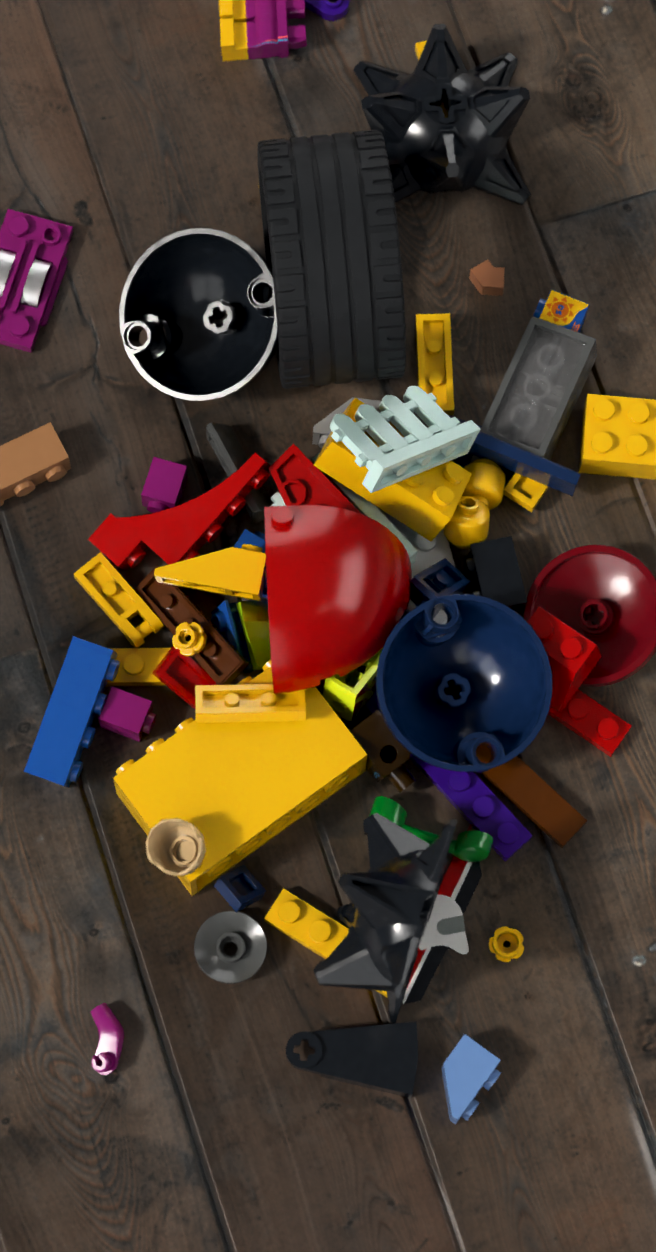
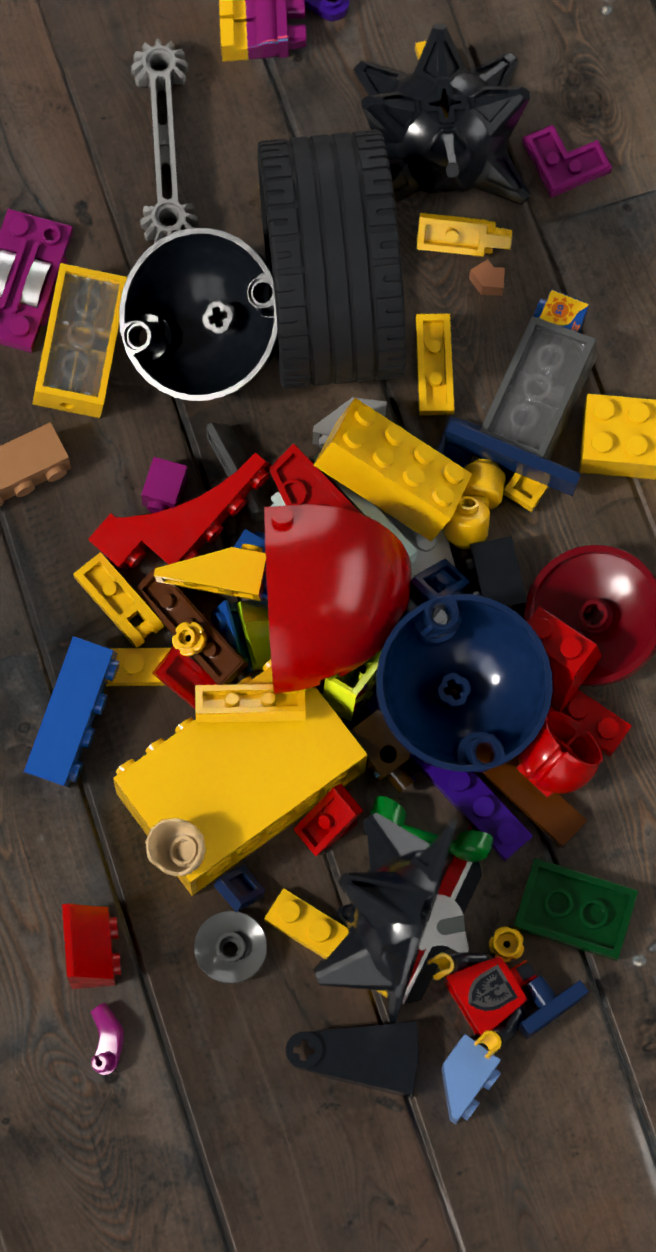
magenta brick [99,686,157,742] -> none
light aqua fence [330,386,481,493] -> none
none -> clear brick [32,263,127,418]
none -> red slope [62,903,121,989]
none -> light grey arm [131,38,198,244]
none -> red slope [293,783,363,857]
none -> yellow hinge [416,213,512,257]
none -> torso [427,952,537,1059]
none -> dark green plate [513,858,638,961]
none -> red piece [516,711,603,798]
none -> dark blue tile [519,975,589,1039]
none -> magenta tile [522,124,613,198]

